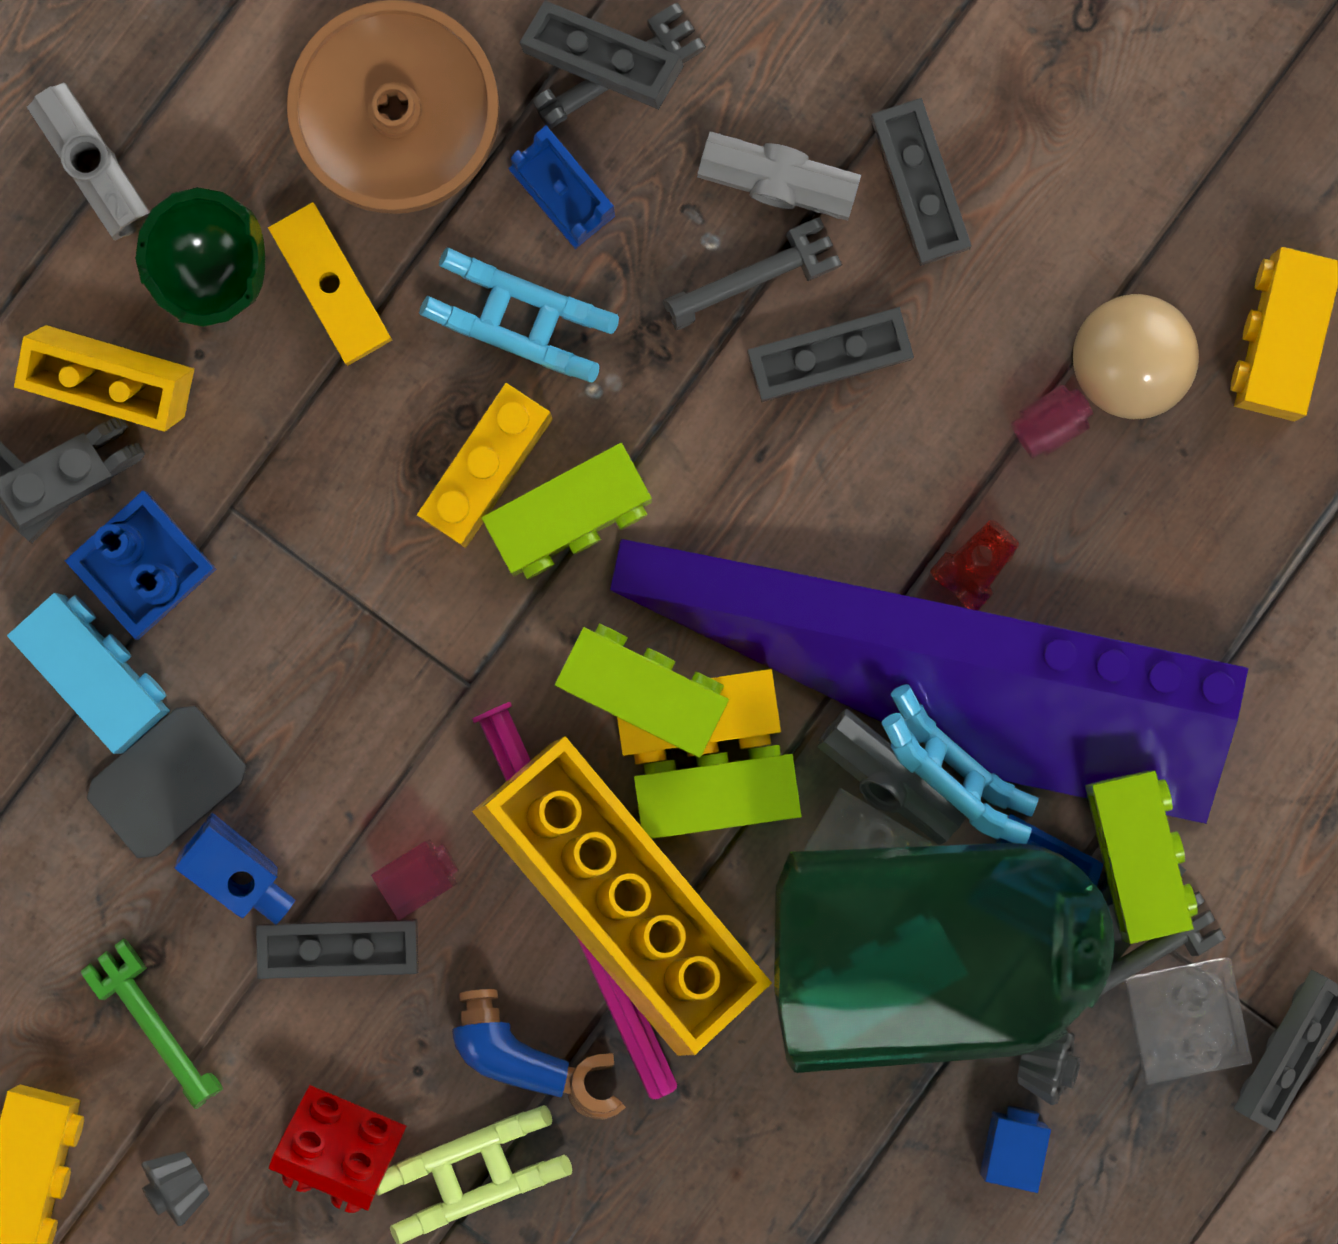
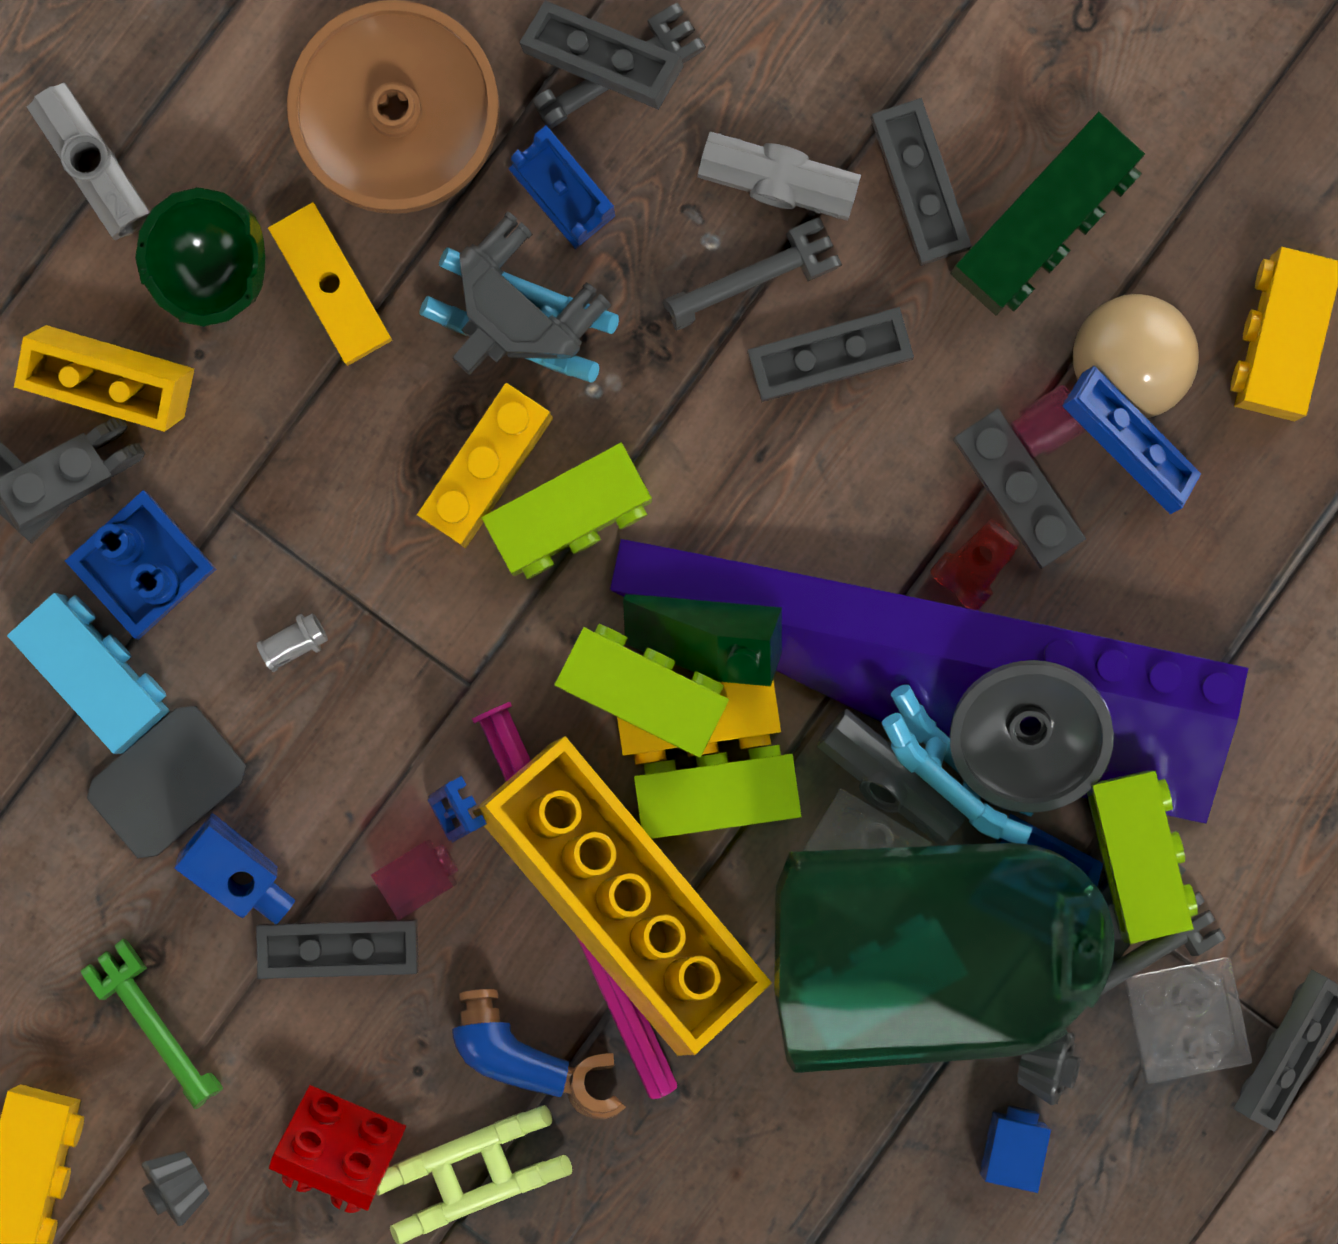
none -> light grey pin [256,613,328,672]
none -> blue tile [427,776,487,843]
none -> dark grey connector [453,211,611,375]
none -> dark green slope [623,594,782,687]
none -> dark green brick [950,111,1145,316]
none -> dark grey dish [950,660,1114,813]
none -> dark grey plate [953,408,1086,569]
none -> blue tile [1062,366,1201,514]

